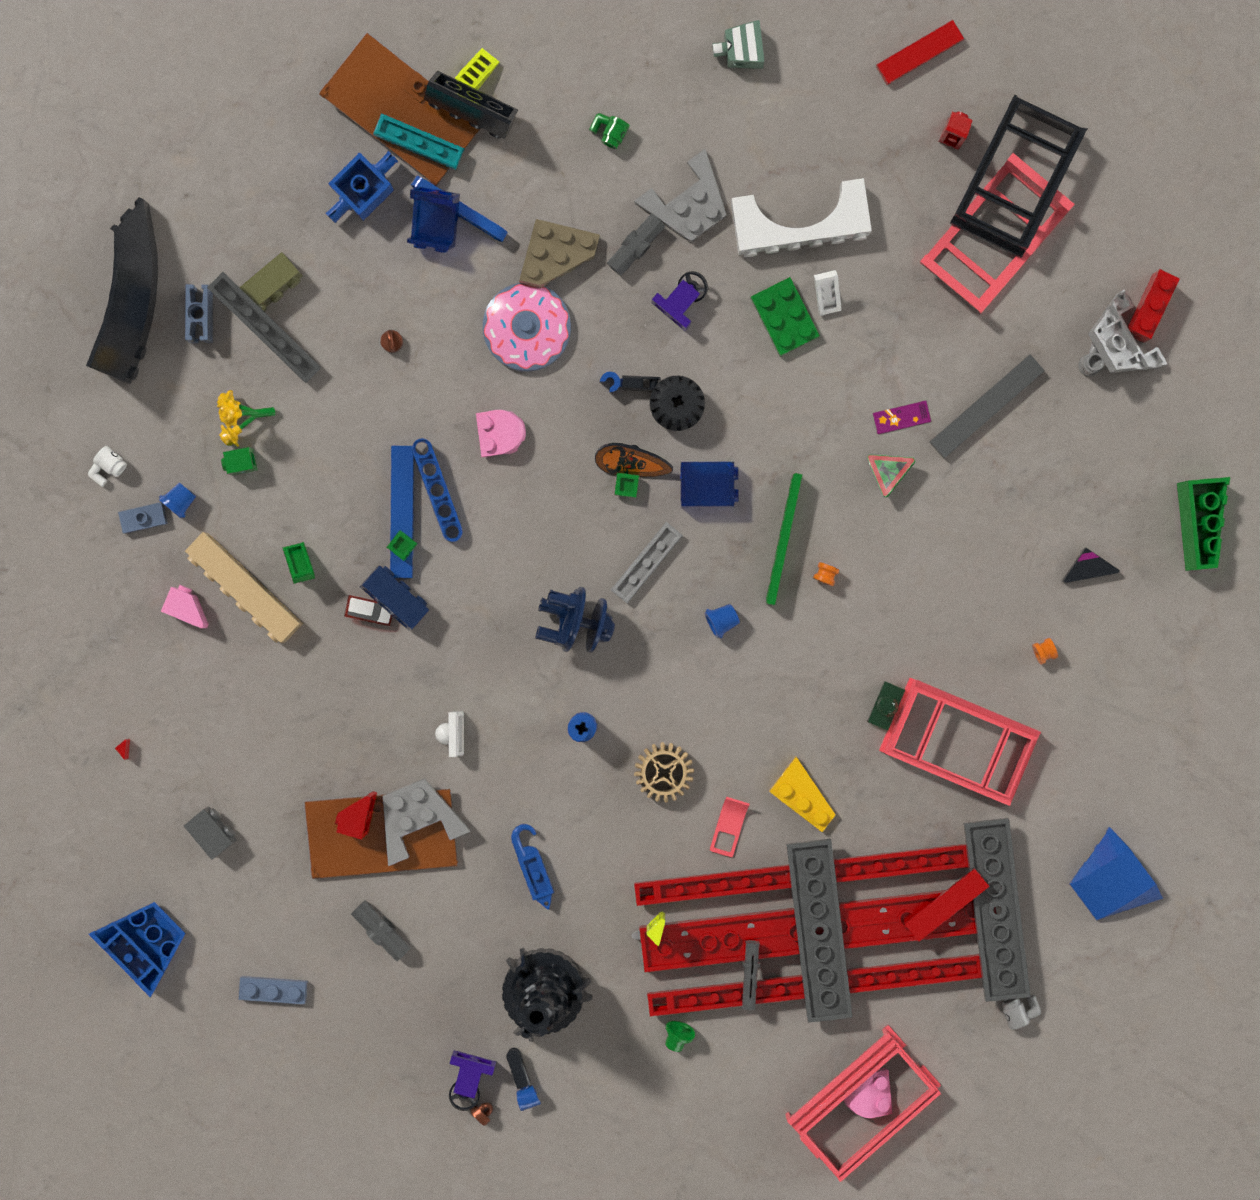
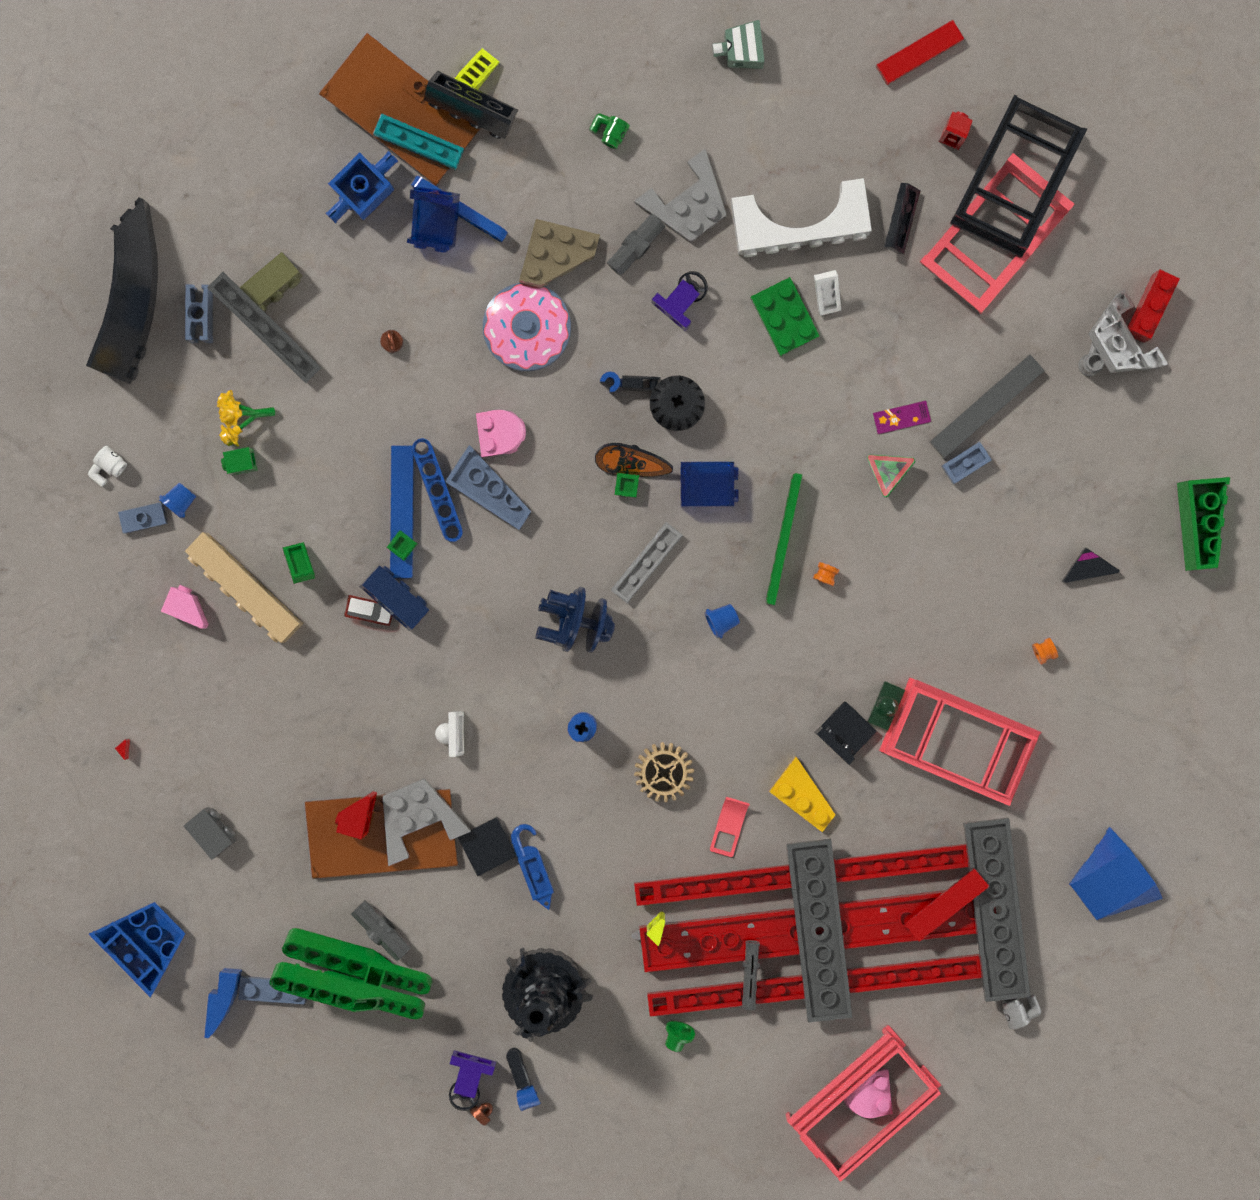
none -> blue slope [204,968,242,1038]
none -> green beam [269,928,432,1020]
none -> sand blue wing [445,445,531,530]
none -> black tile [457,816,517,877]
none -> black bracket [814,701,876,765]
none -> black plate [884,183,921,254]
none -> sand blue plate [941,442,991,484]

